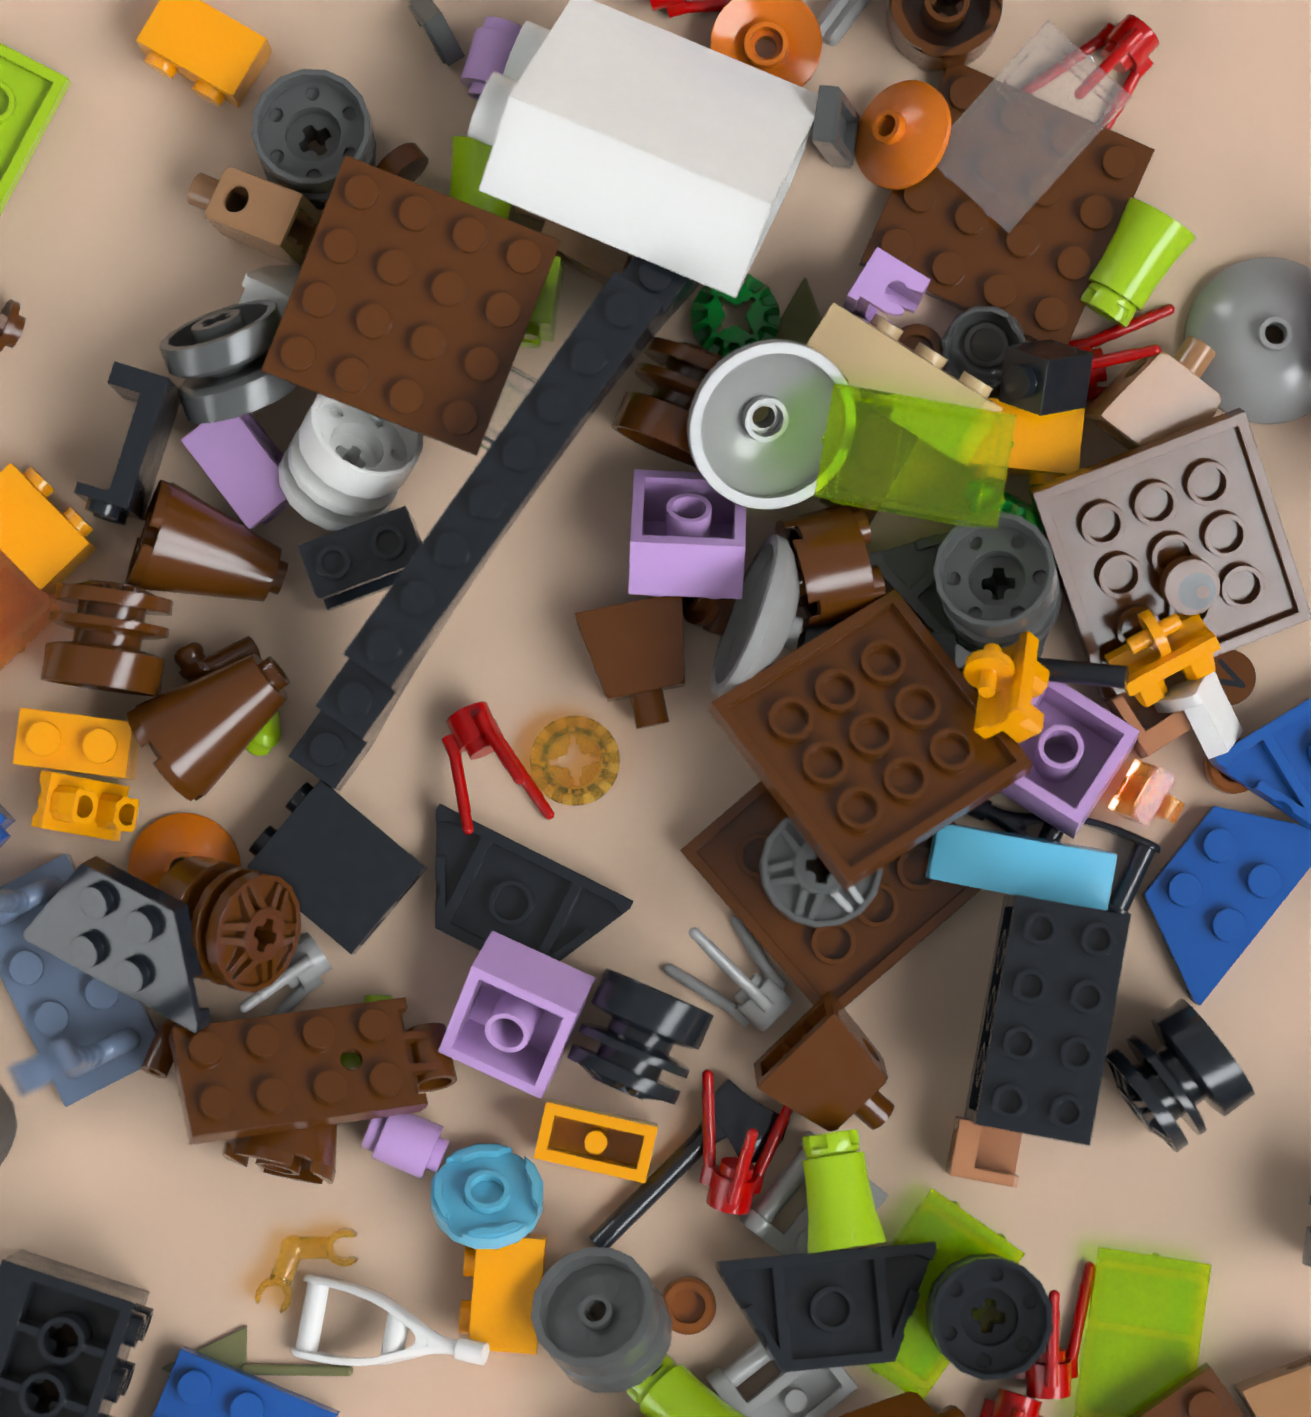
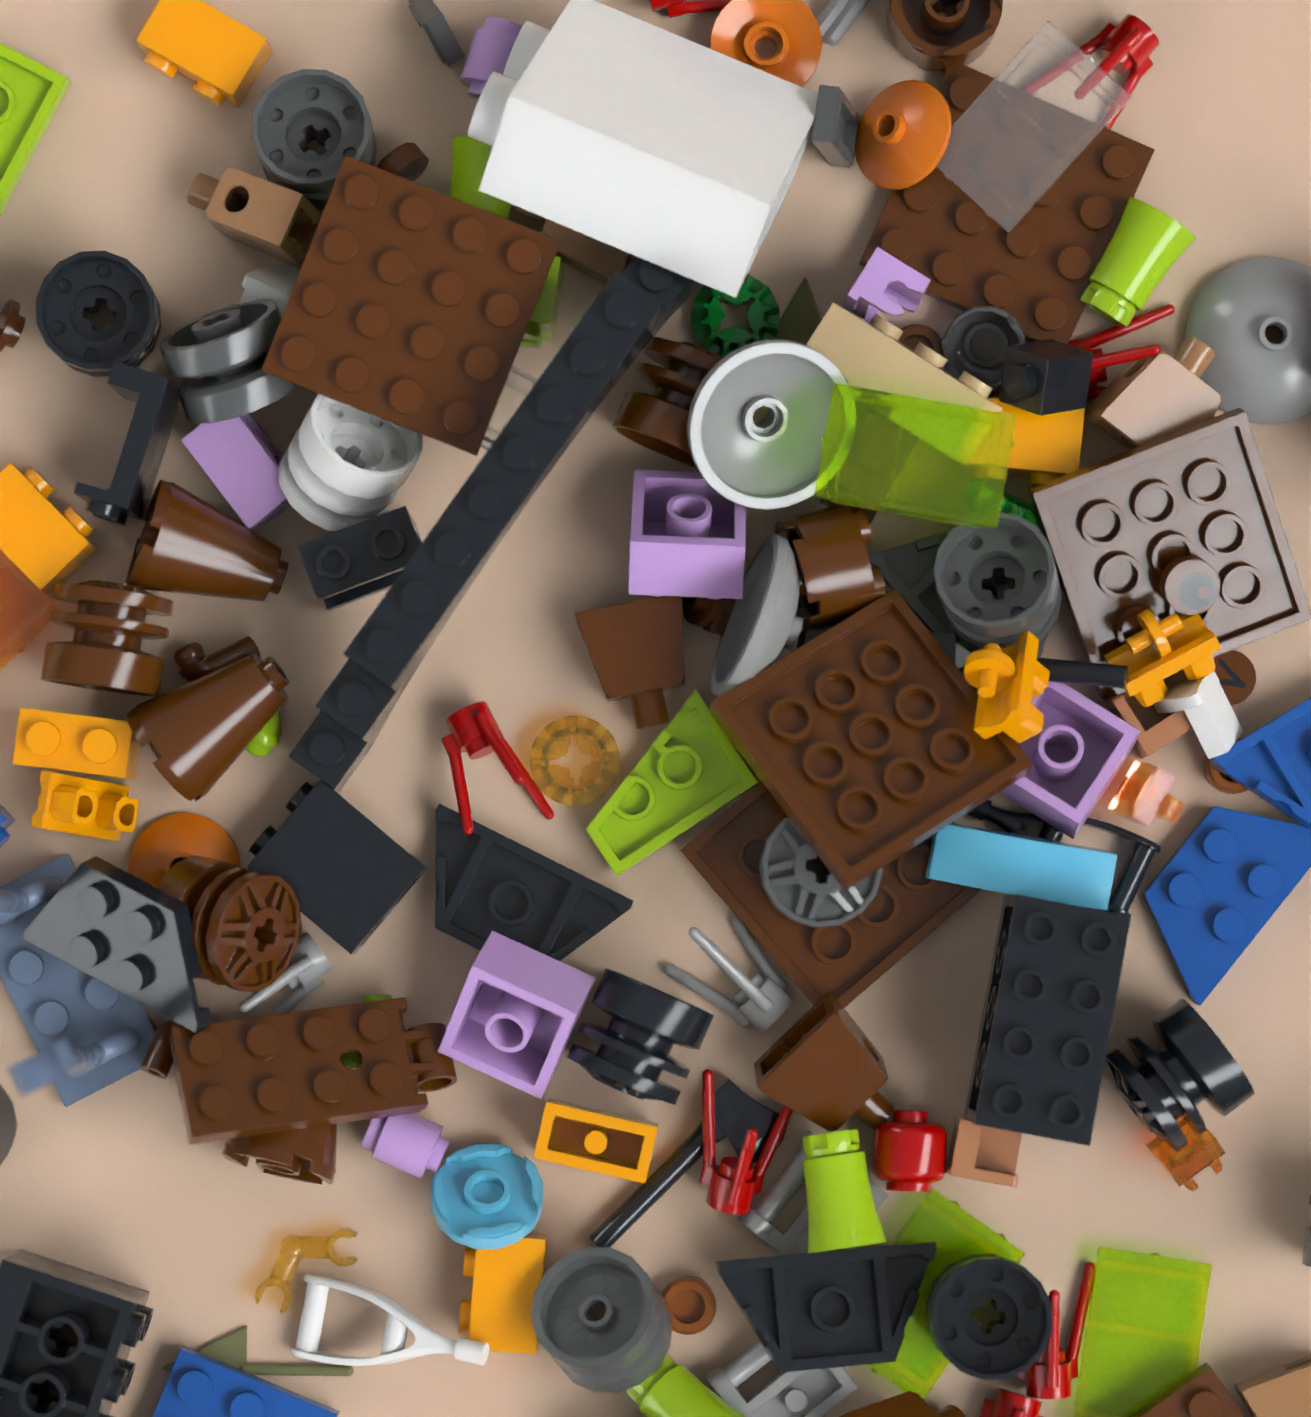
none -> black wheel [36,251,161,377]
none -> lime wing [586,689,758,877]
none -> red head [873,1110,947,1192]
none -> clear orange tile [1146,1119,1225,1191]

